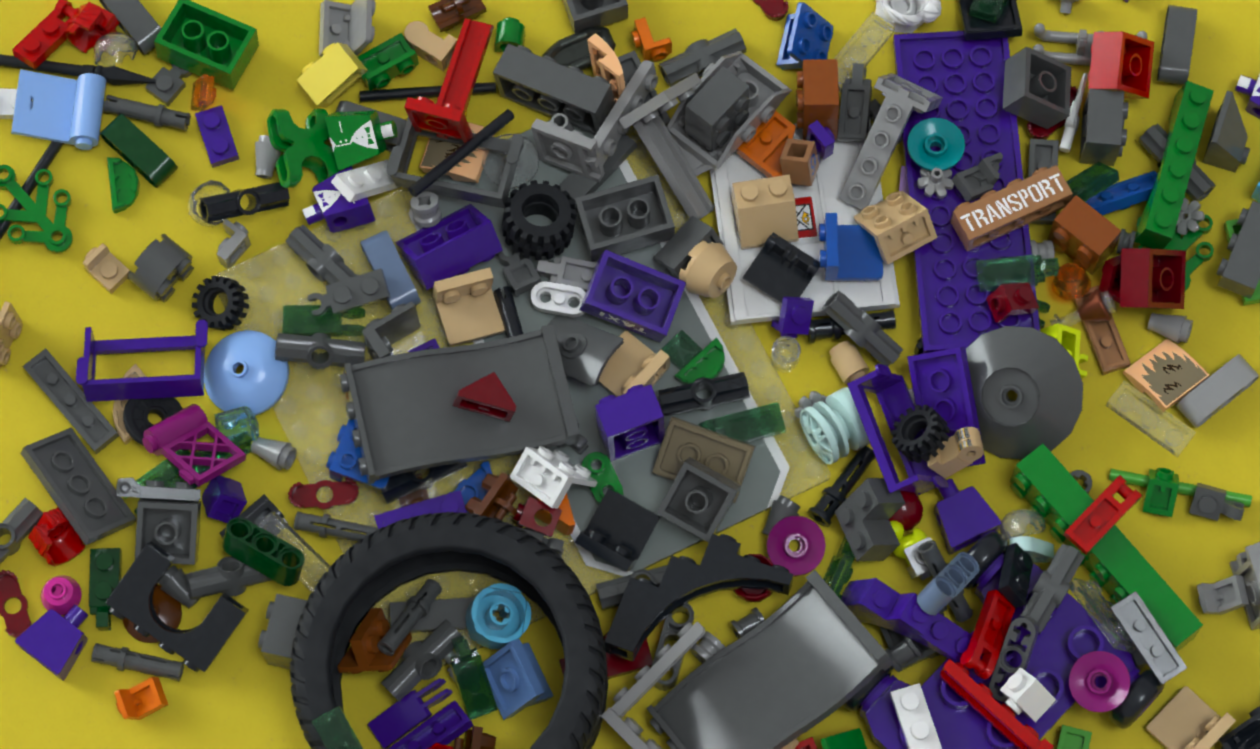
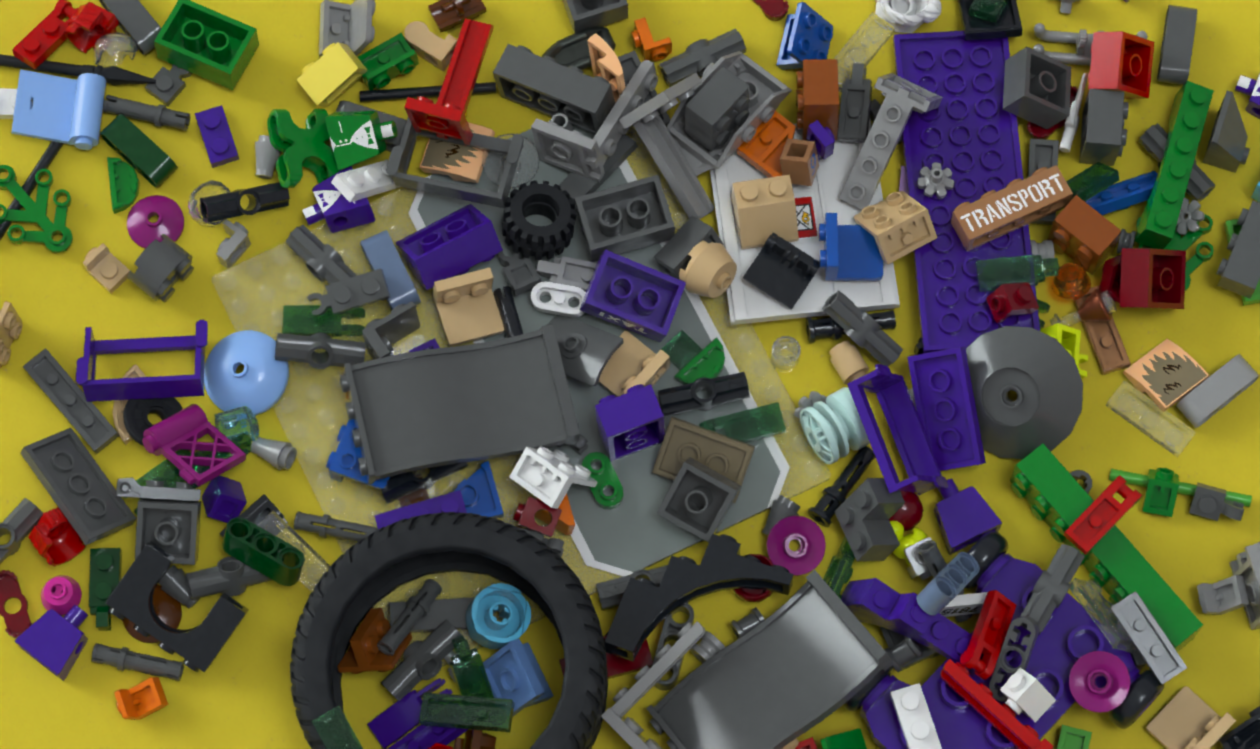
clear orange plate [191,74,216,112] -> none
black tyre [192,276,249,331] -> none
dark grey brick [258,594,307,670] -> none
dark red piece [288,478,359,510] -> none
black axle [409,109,515,197] -> none
light grey wheel [410,191,442,228] -> none
dark red slope [453,372,517,422] -> none
reddish brown hips [465,472,519,520] -> none
green plate [495,17,525,52] -> none
black bracket [575,489,660,572] -> none
dark purple bracket [771,296,814,338] -> none
black tyre [891,405,950,463] -> none
teal dish [907,118,965,171] -> none
tan leg [927,427,984,478] -> none
dark grey slope [952,152,1003,202] -> none
black plate [998,543,1033,608] -> none
clear hair [1000,509,1046,545] -> none
light aqua beam [1009,536,1054,563] -> none
light grey cone [1147,313,1193,344] -> none
none -> magenta dish [127,195,184,249]
none -> clear green plate [419,693,515,732]
none -> white tile [939,592,988,617]

